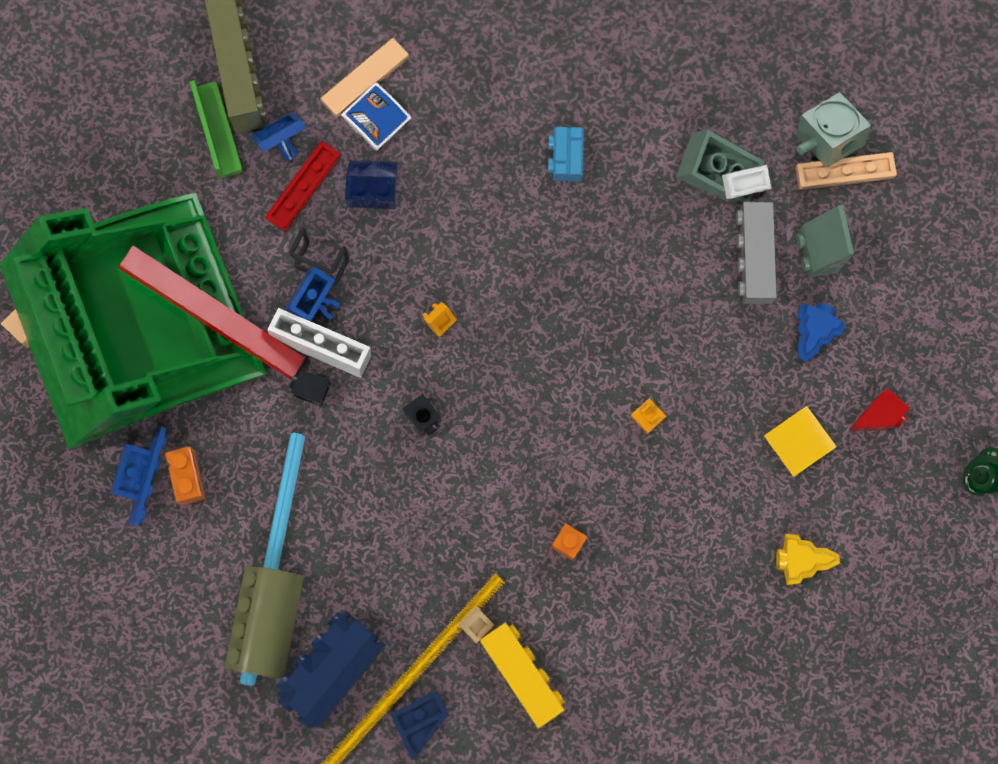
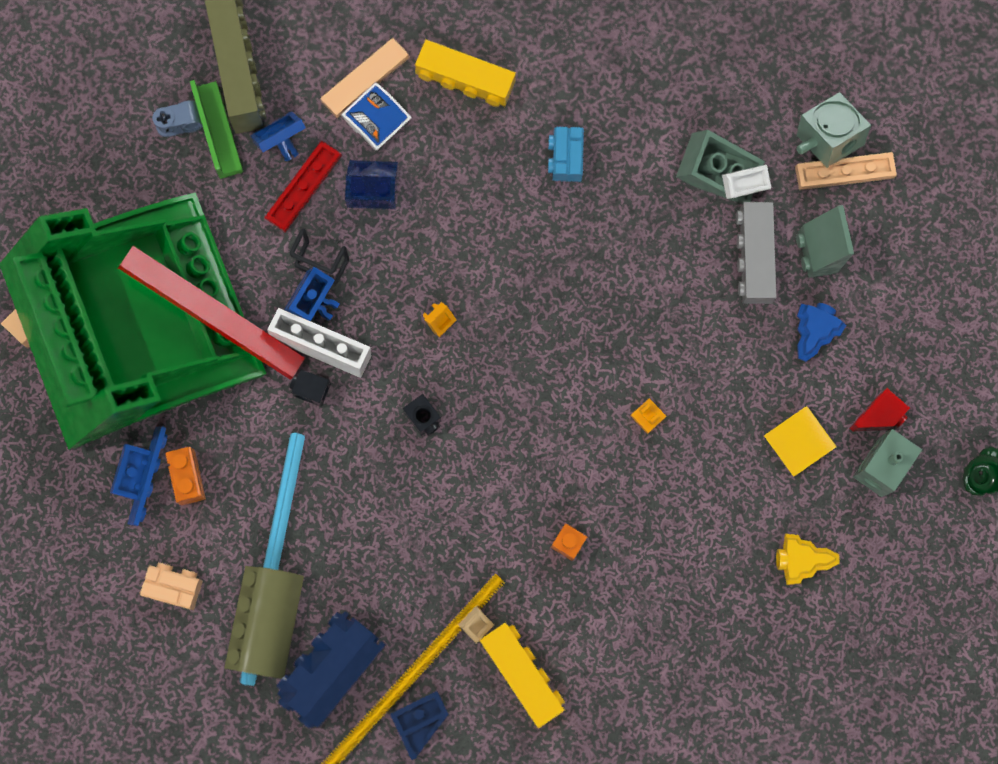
none -> light nougat brick [140,562,203,610]
none -> sand blue piece [152,101,203,137]
none -> yellow brick [415,40,516,107]
none -> sand green piece [853,429,922,497]

